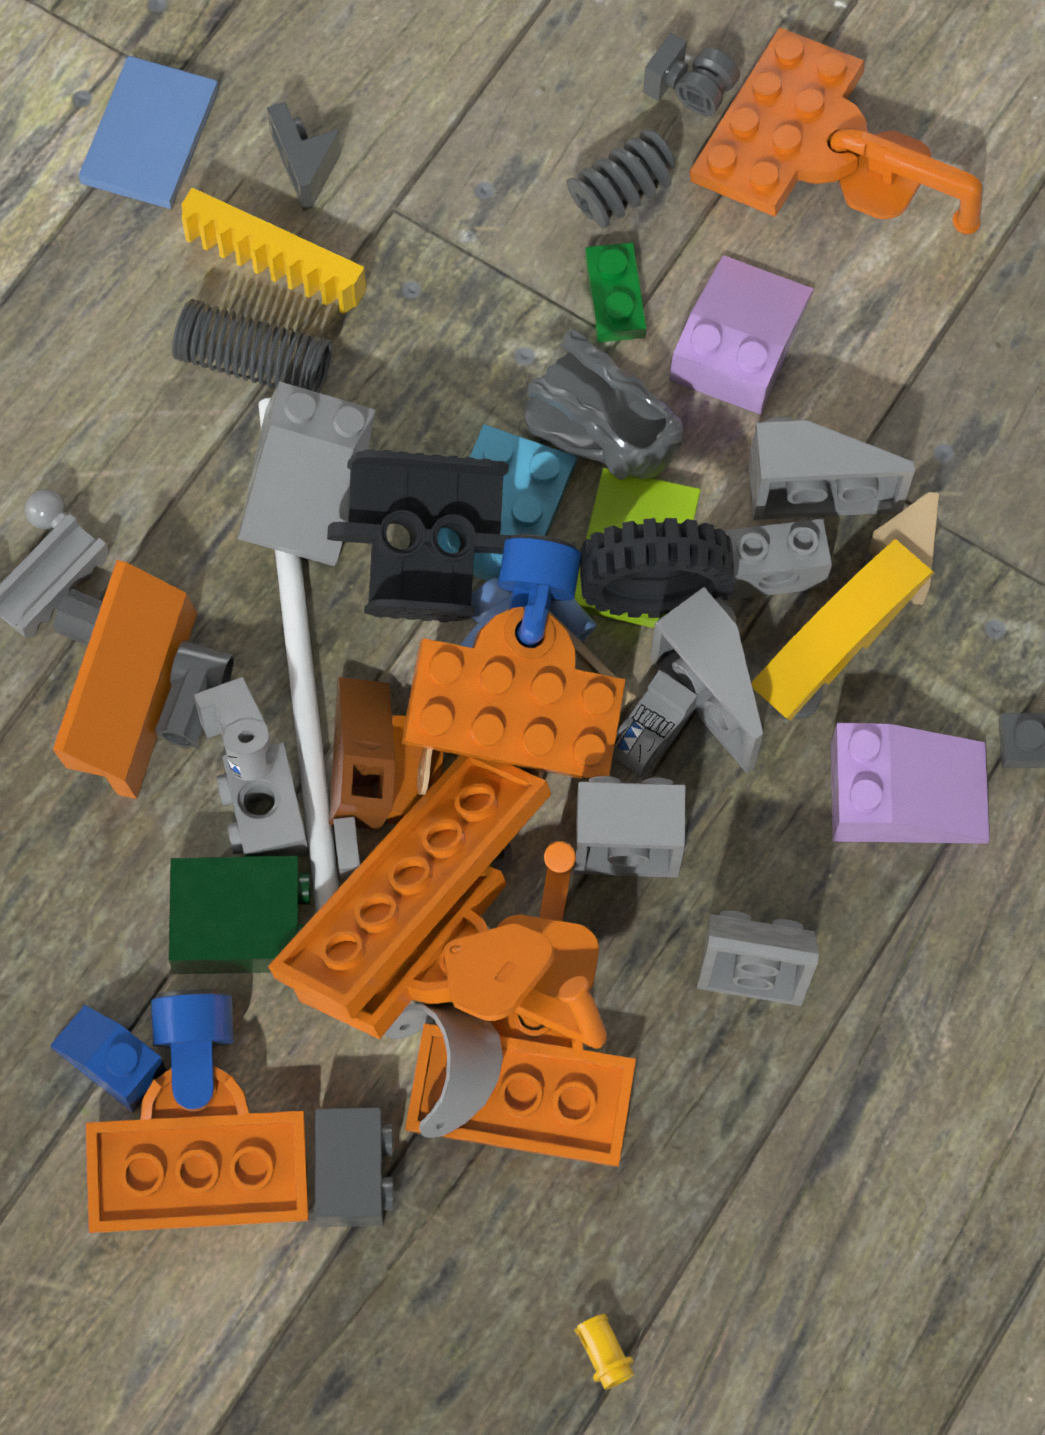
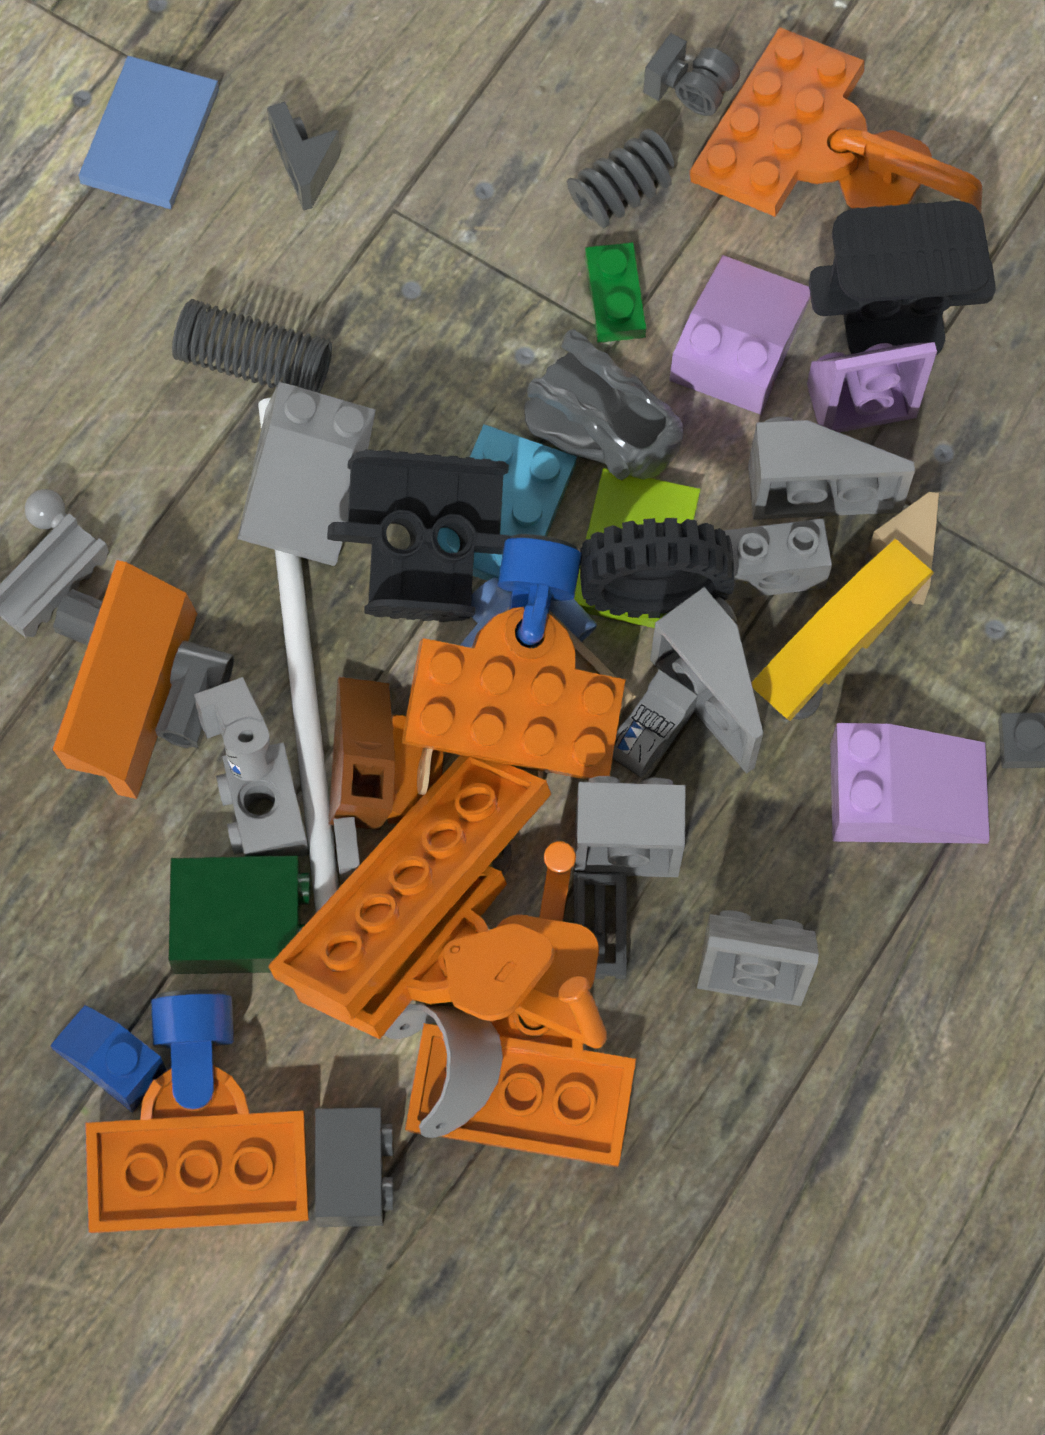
yellow gear [181,188,366,314] -> none
yellow pin [574,1313,634,1390] -> none
none -> dark grey tile [573,872,626,979]
none -> lavender slope [807,342,937,432]
none -> black piece [809,200,996,357]

